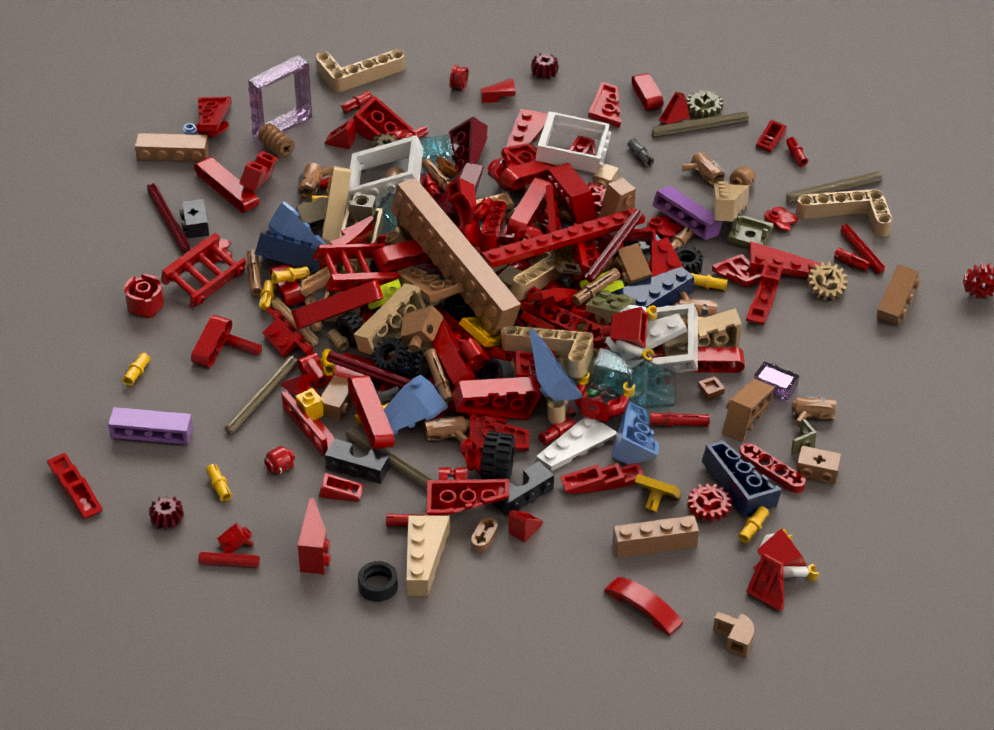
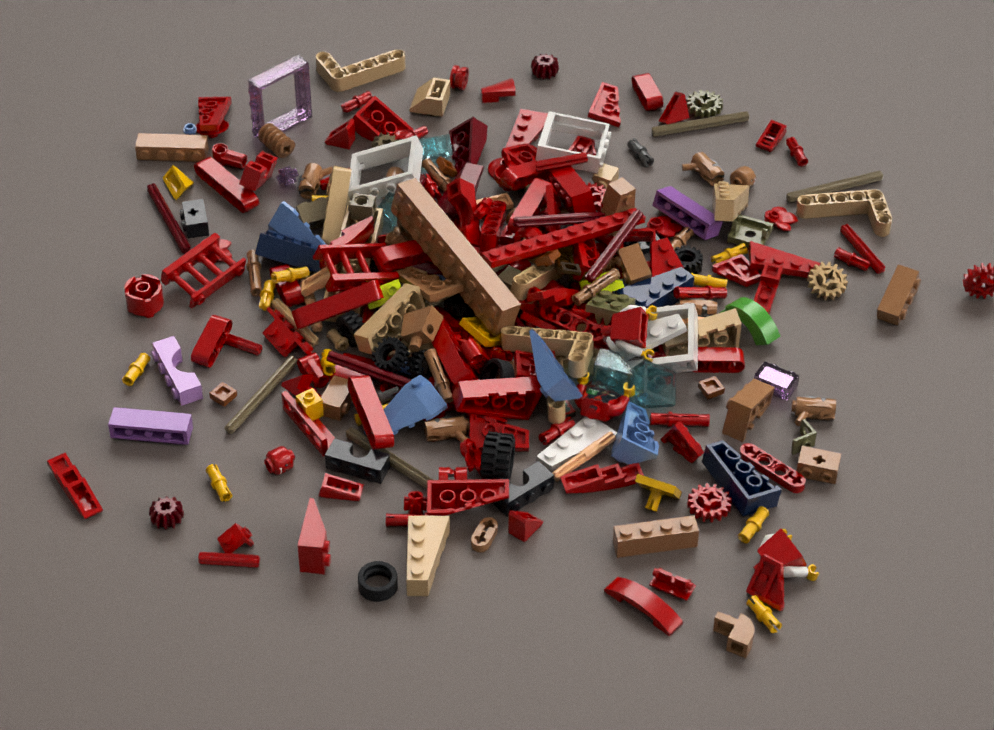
none -> lavender arch [151,336,203,406]
none -> yellow slope [162,165,194,200]
none -> dark orange plate [209,382,237,407]
none -> red piece [212,143,247,169]
none -> clear purple gear [276,165,299,187]
none -> red gear [404,491,427,514]
none -> tan slope [409,78,450,117]
none -> dark red axle [513,212,606,228]
none -> dark orange plate [534,249,561,267]
none -> red axle [536,152,588,171]
none -> light nougat axle [552,432,616,481]
none -> red hinge [649,568,696,601]
none -> red wing [660,421,704,464]
none -> red pin [674,285,727,300]
none -> yellow pin [711,243,748,265]
none -> bright green arch [720,297,781,345]
none -> yellow pin [746,595,782,633]

